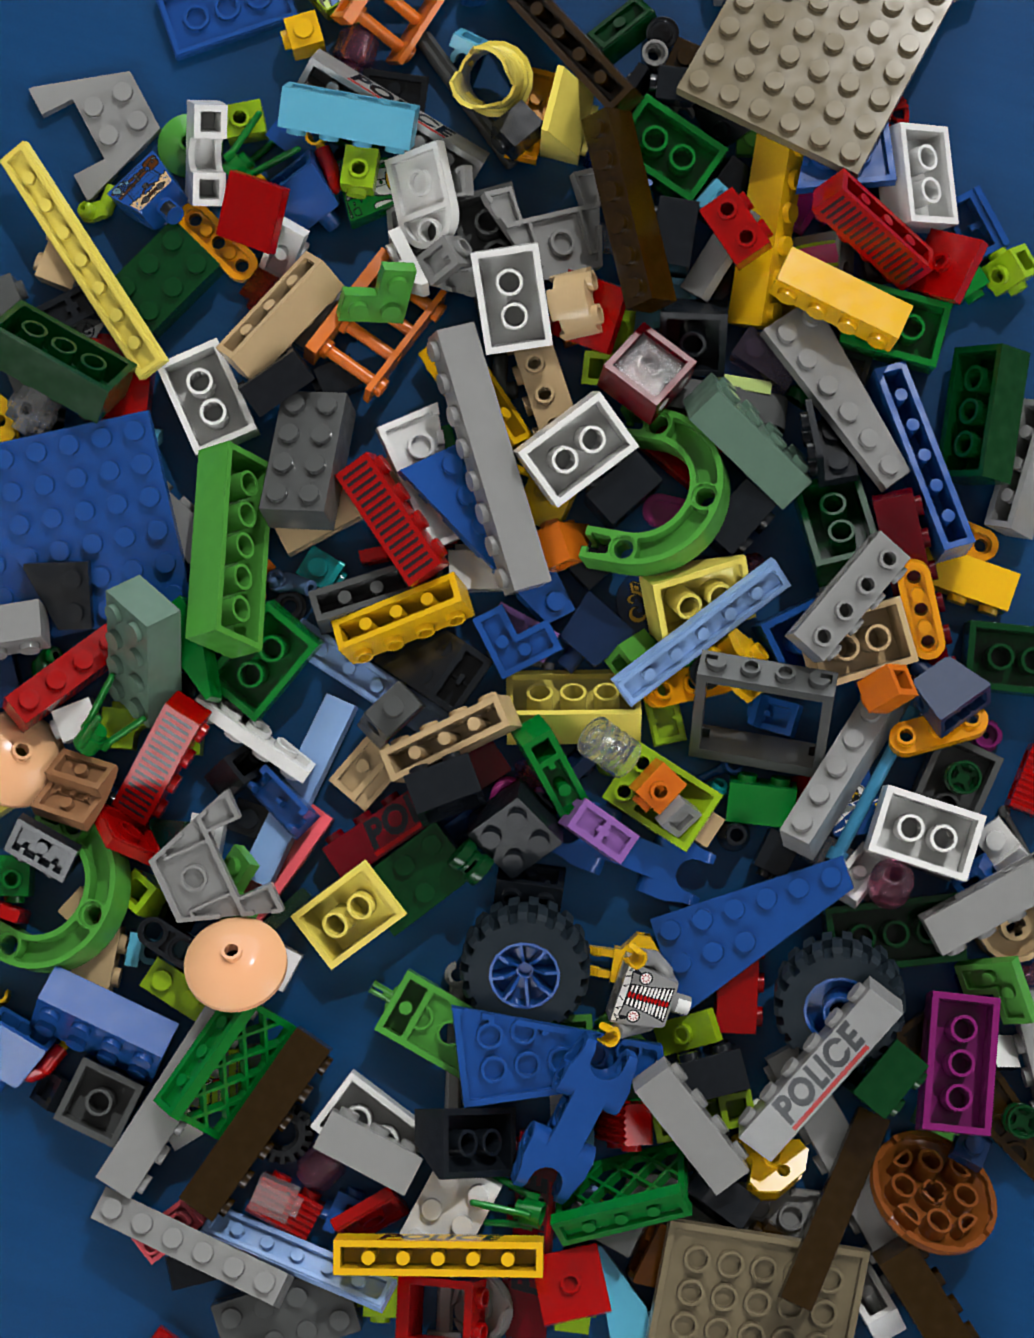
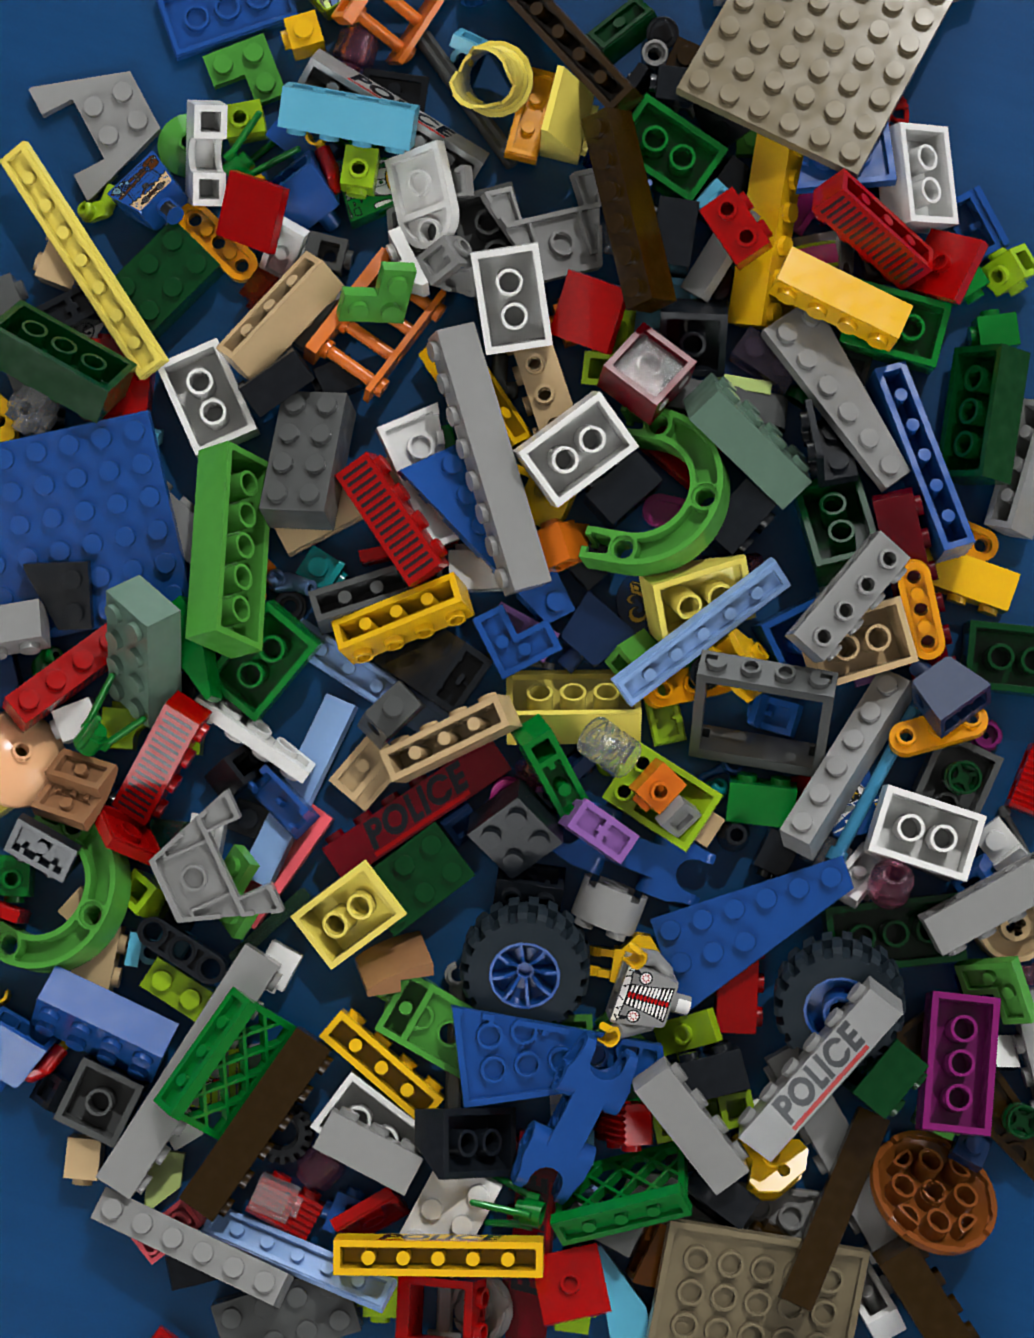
light nougat dish [184,917,288,1013] -> none
black brick [403,751,487,827] -> none
dark green wheel [447,838,494,886] -> none
black brick [491,100,543,161] -> none
tan cylinder [546,266,604,341] -> none
orange brick [856,664,919,714] -> none
none -> tan brick [63,1133,106,1186]
none -> yellowish green tile [144,1150,186,1209]
none -> bright green plate [202,33,284,106]
none -> dark grey brick [304,230,354,277]
none -> yellow brick [319,1008,445,1119]
none -> medium nougat slope [355,931,434,997]
none -> light grey brick [571,873,648,942]
none -> green brick [967,309,1021,348]

